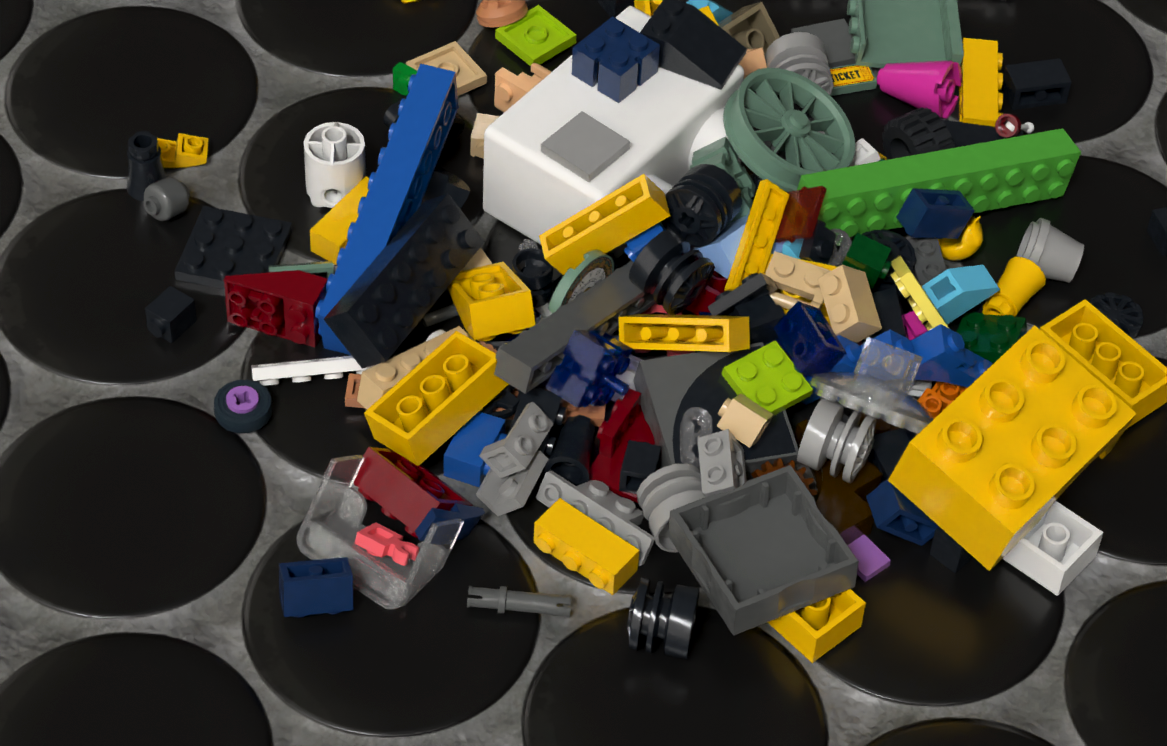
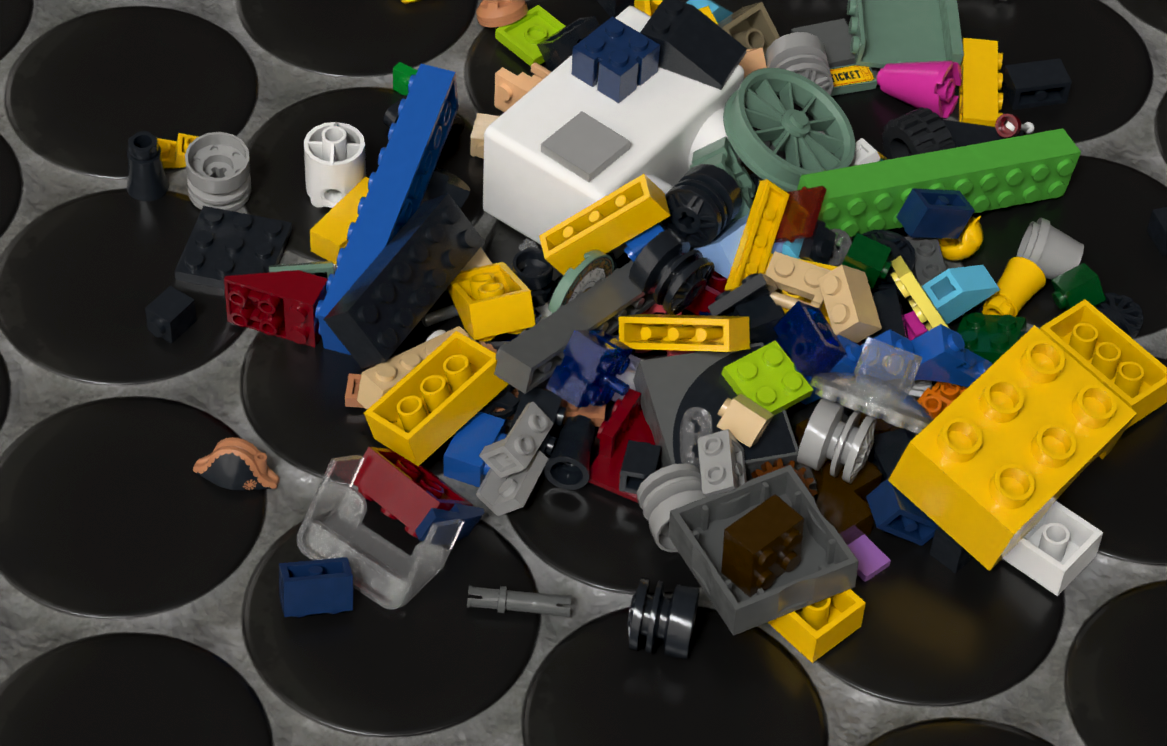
dark grey head [143,177,190,221] -> none
black wheel [214,380,272,433] -> none
white plate [251,356,378,386] -> none
coral plate [354,522,419,566] -> none
tan plate [406,41,487,96] -> none
yellow brick [534,498,640,595] -> none
light grey bracket [536,471,655,566] -> none
none -> light grey wheel [185,132,252,211]
none -> hat [193,437,280,491]
none -> black brick [537,16,600,72]
none -> dark brown brick [721,494,804,597]
none -> dark green brick [1051,263,1106,311]

